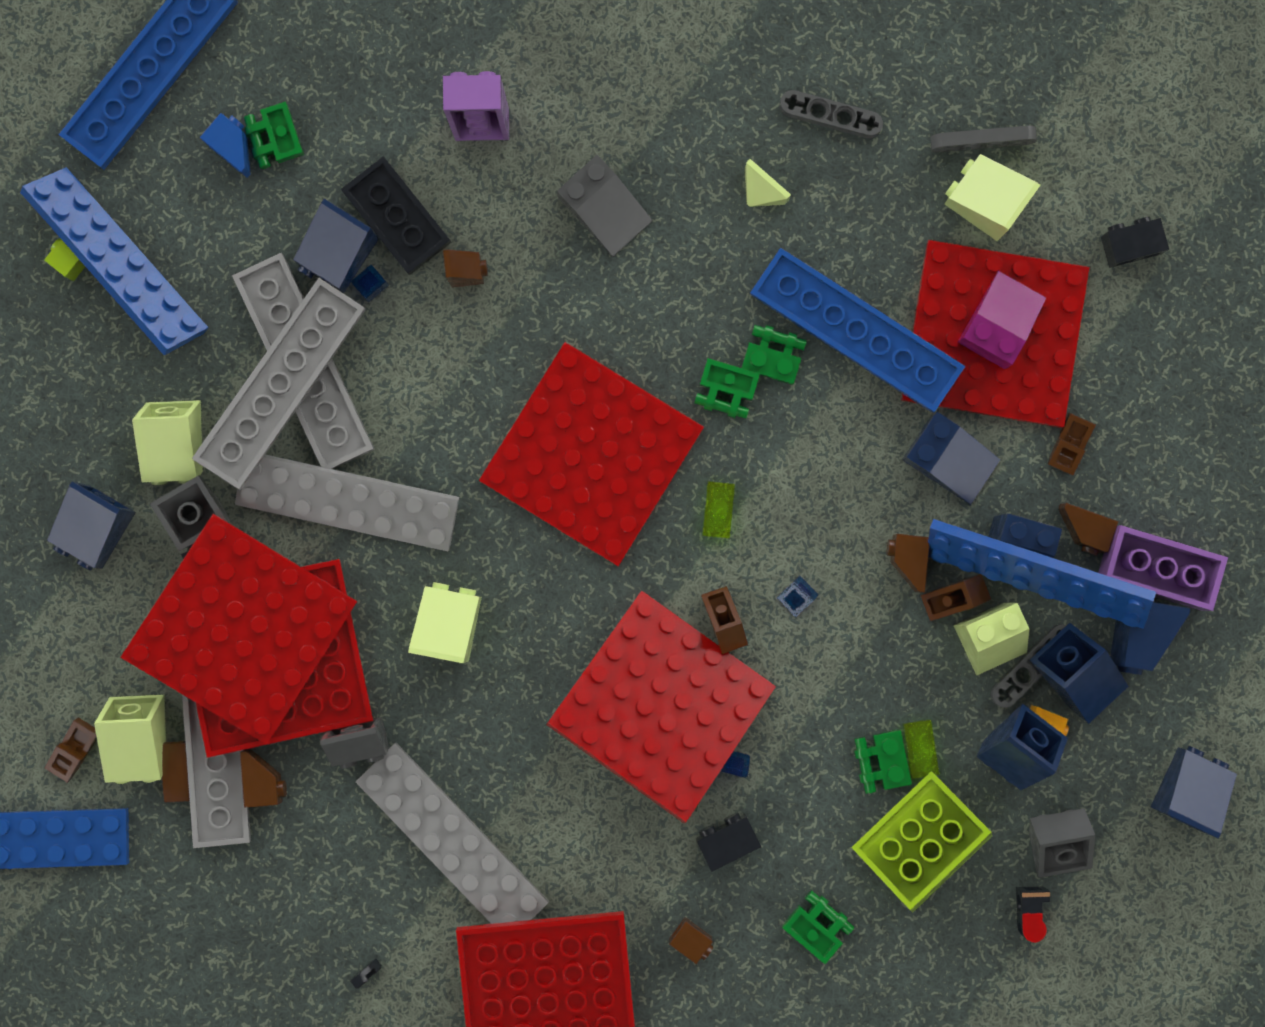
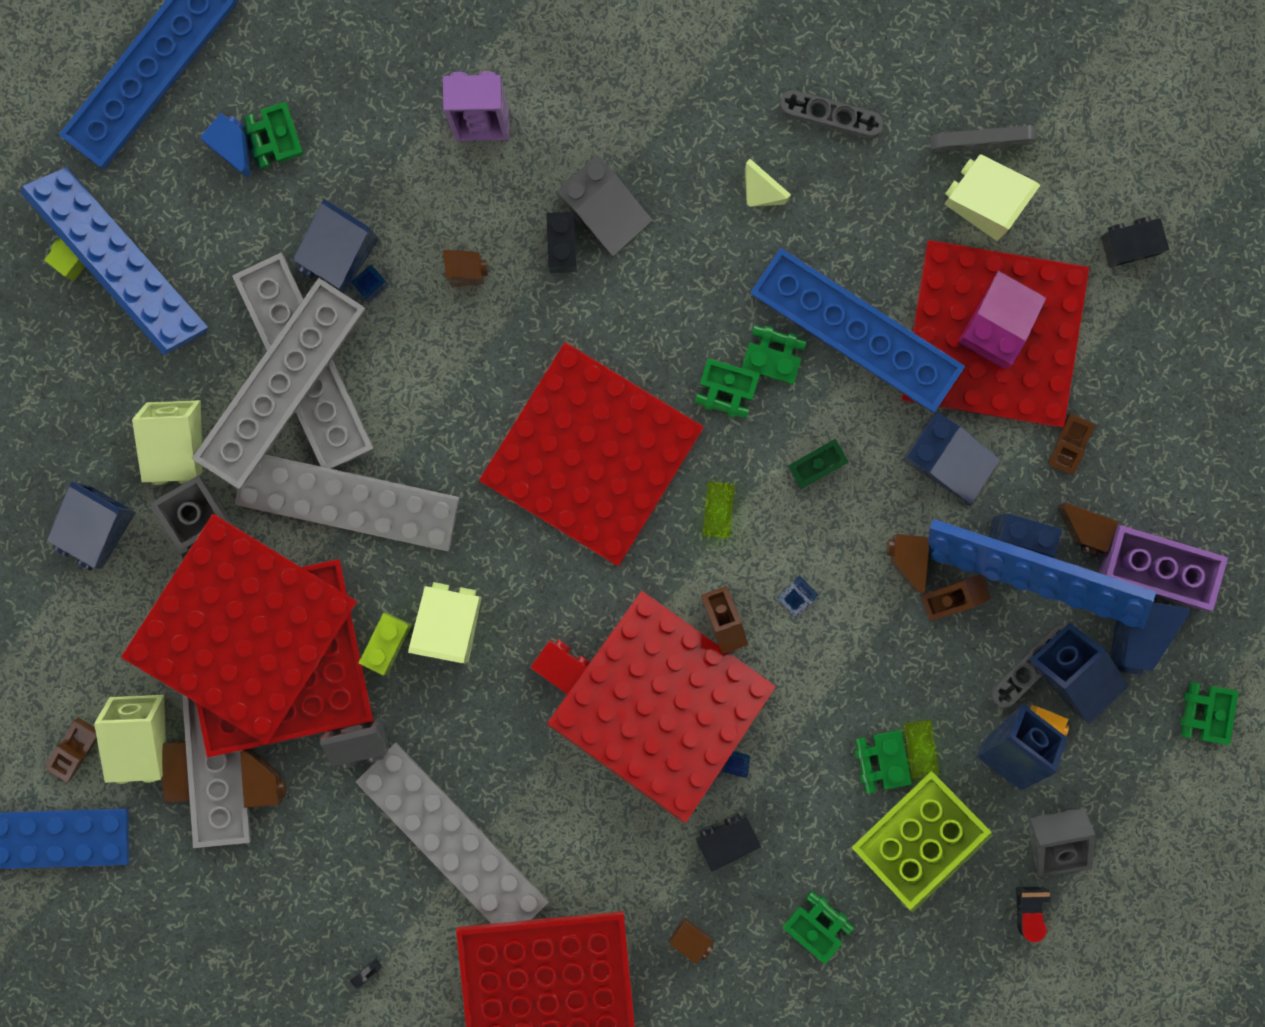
black plate [341,156,452,275] -> none
yellowish green slope [954,603,1029,675] -> none
slope [1151,746,1237,839] -> none
none -> lime brick [359,613,412,676]
none -> red brick [530,639,590,695]
none -> black brick [546,212,577,273]
none -> dark green plate [787,438,849,490]
none -> green plate [1180,682,1239,745]

